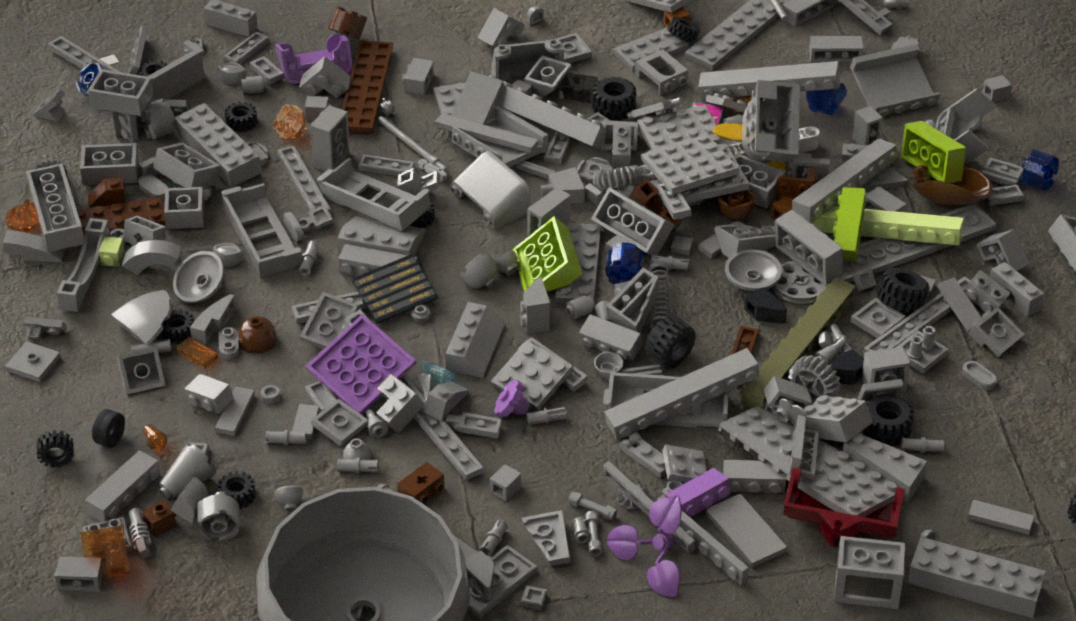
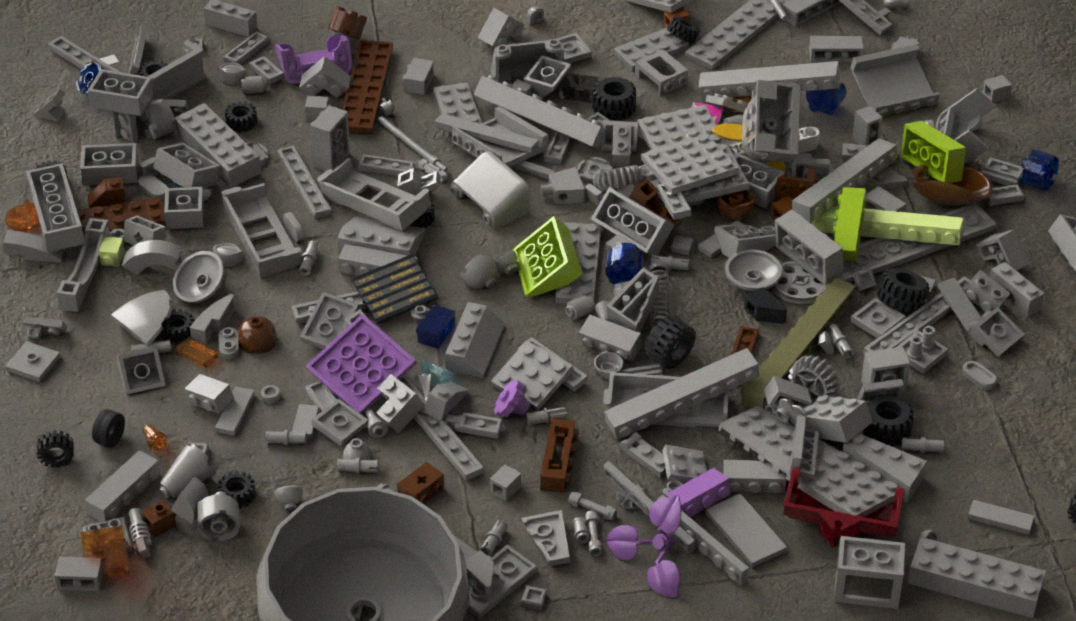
clear orange plate [272,104,307,140] -> none
light grey plate [298,205,333,232] -> none
light grey tile [451,72,504,125] -> none
light grey slope [520,277,550,334] -> none
light grey brick [527,187,571,237] -> none
light grey plate [627,97,683,119] -> none
light grey cone [815,337,847,364] -> none
black slope [827,349,864,384] -> none
none -> clear blue brick [416,304,456,349]
none -> reddish brown brick [540,418,579,493]

